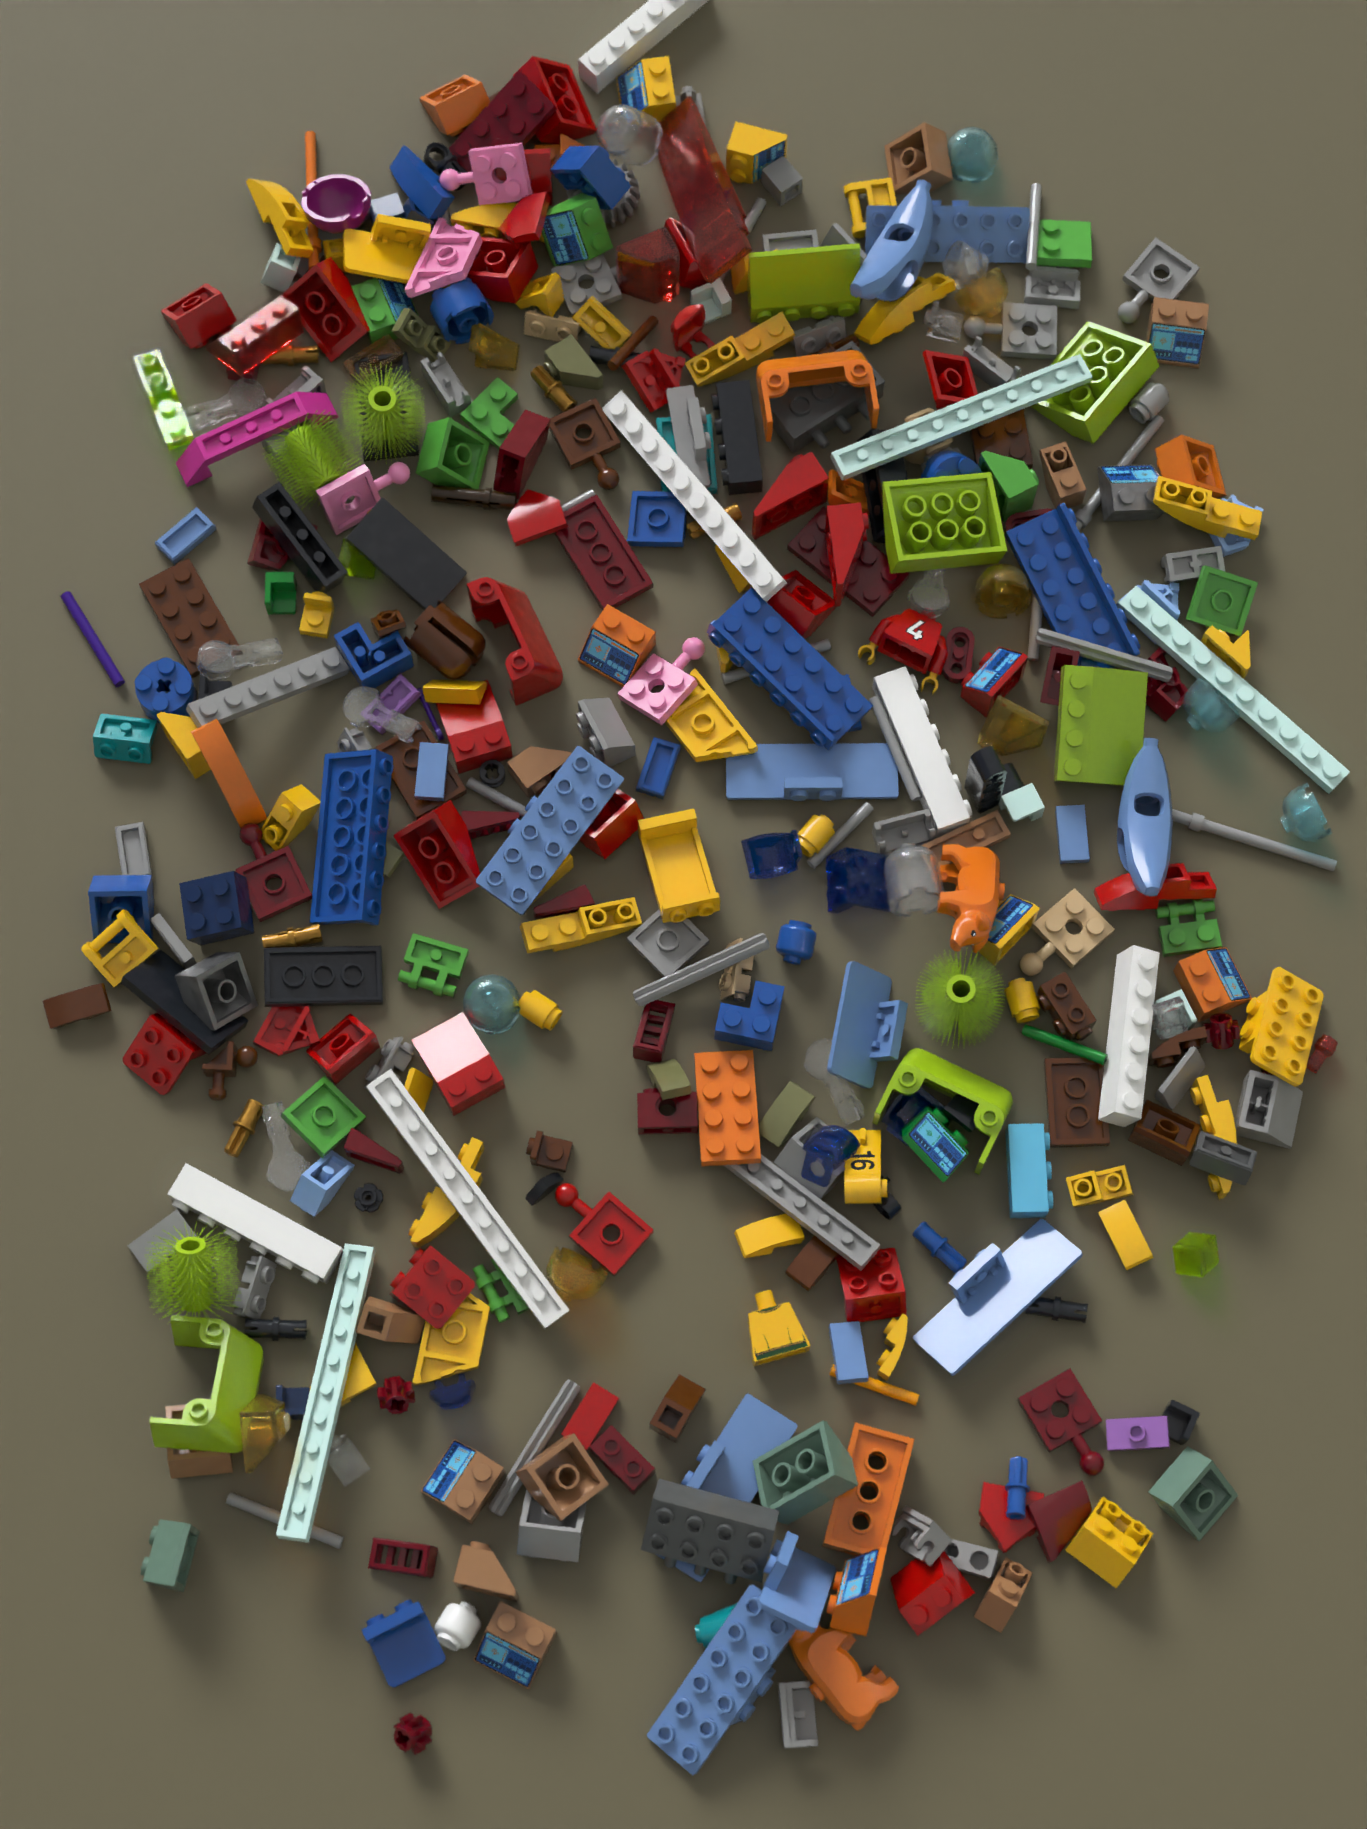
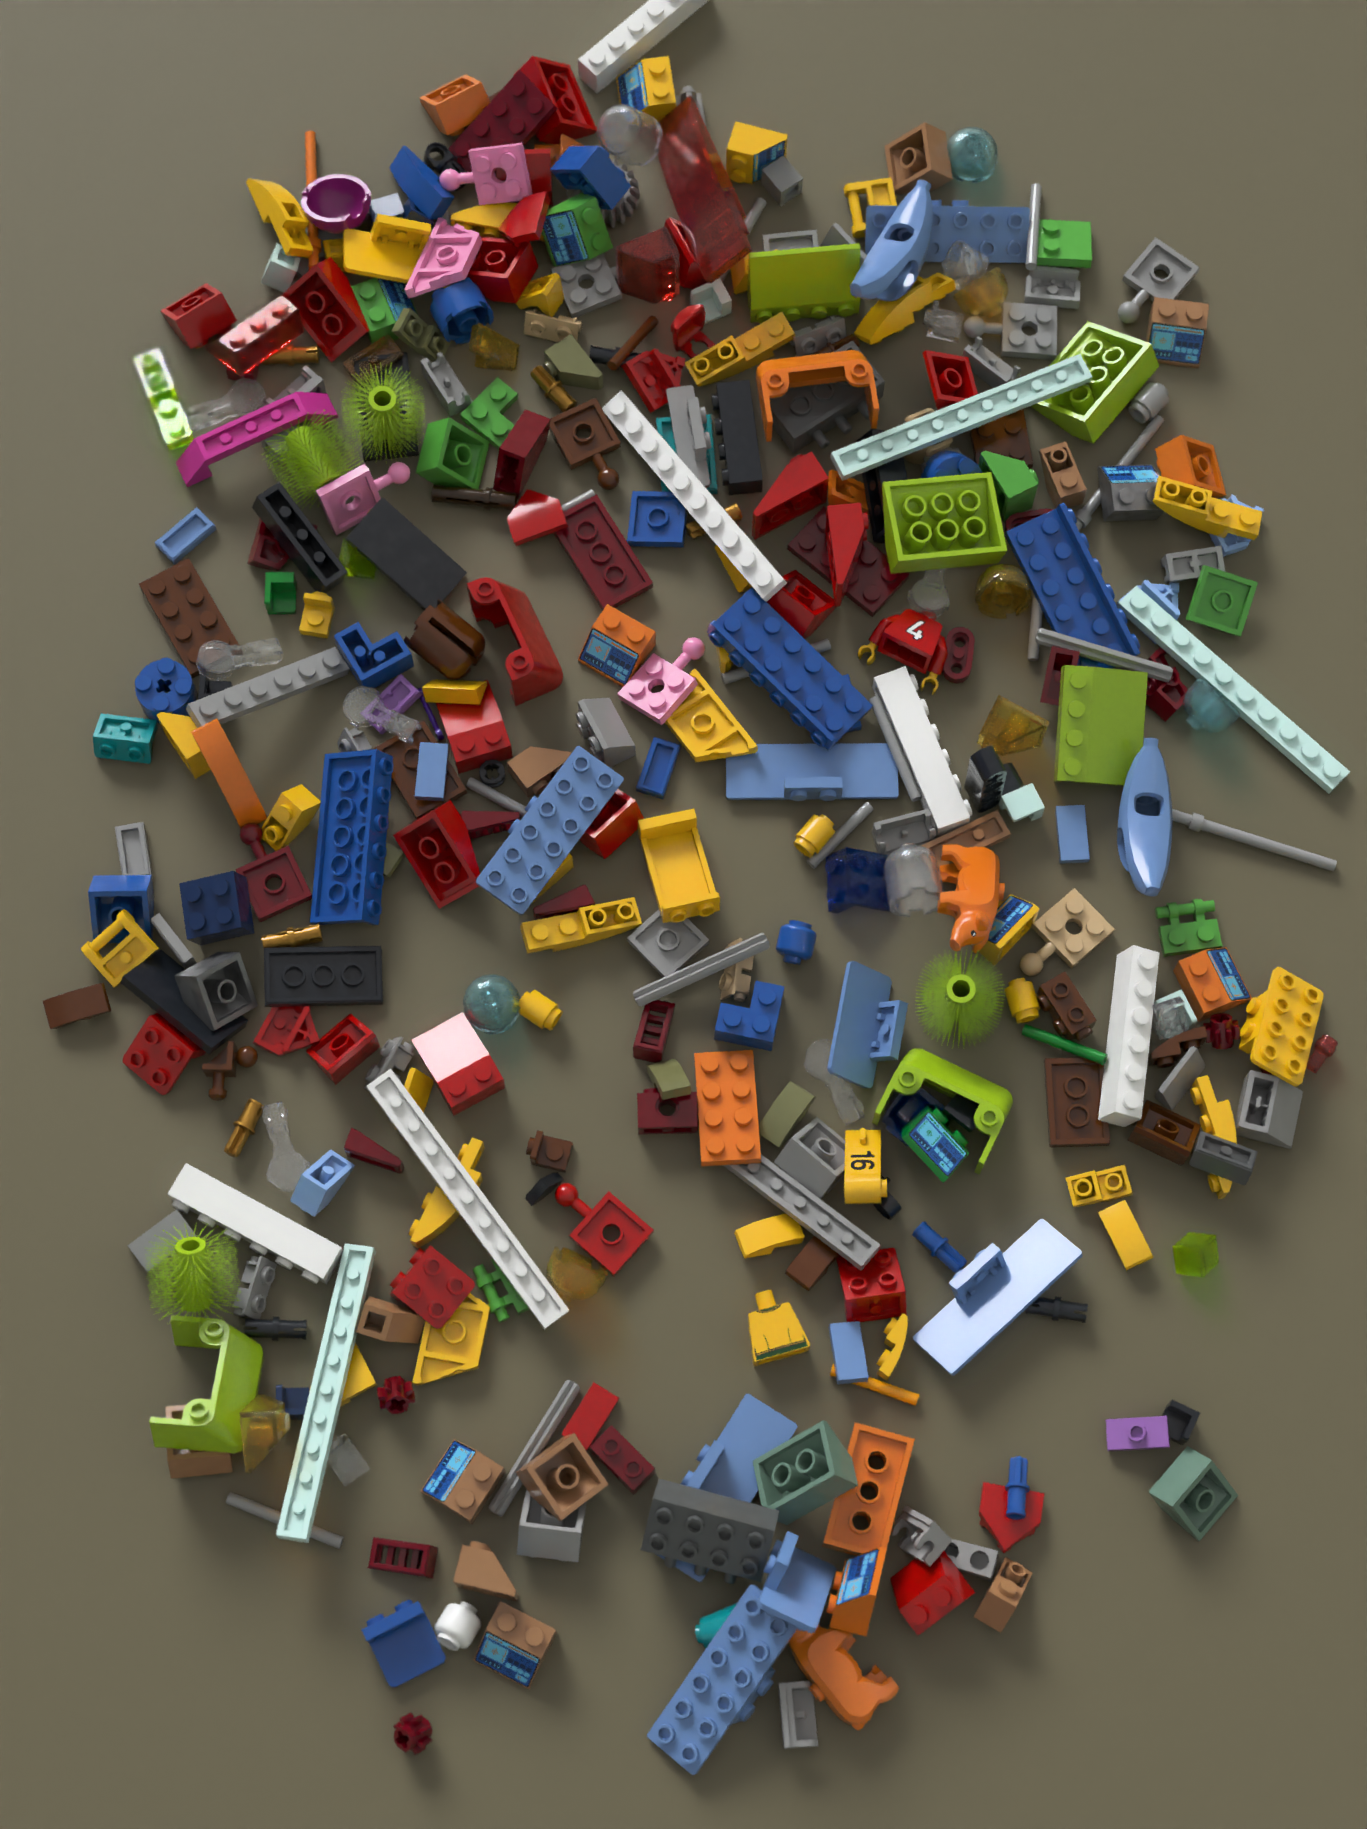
dark purple bar [61,591,125,687] -> none
sand green slope [141,1519,200,1592] -> none
bright green plate [281,1076,366,1158] -> none
black plate [354,1183,383,1213] -> none
reddish brown slope [370,609,406,637] -> none
bright green plate [398,933,469,998] -> none
clear blue piece [429,1373,476,1410] -> none
yellow slope [572,296,632,349] -> none
reddish brown slope [649,1374,706,1443] -> none
clear blue piece [741,830,802,879] -> none
clear blue piece [801,1125,860,1187] -> none
slope [960,647,1028,718] -> none
medium azure brick [1005,1123,1053,1218] -> none
dark red plate [1017,1368,1104,1476] -> none
dark red slope [1025,1480,1092,1563] -> none
yellow slope [1065,1496,1153,1588] -> none
red slope [1094,863,1217,911] -> none
yellow slope [1201,625,1251,679] -> none
clear light blue cylinder [1279,782,1333,842] -> none

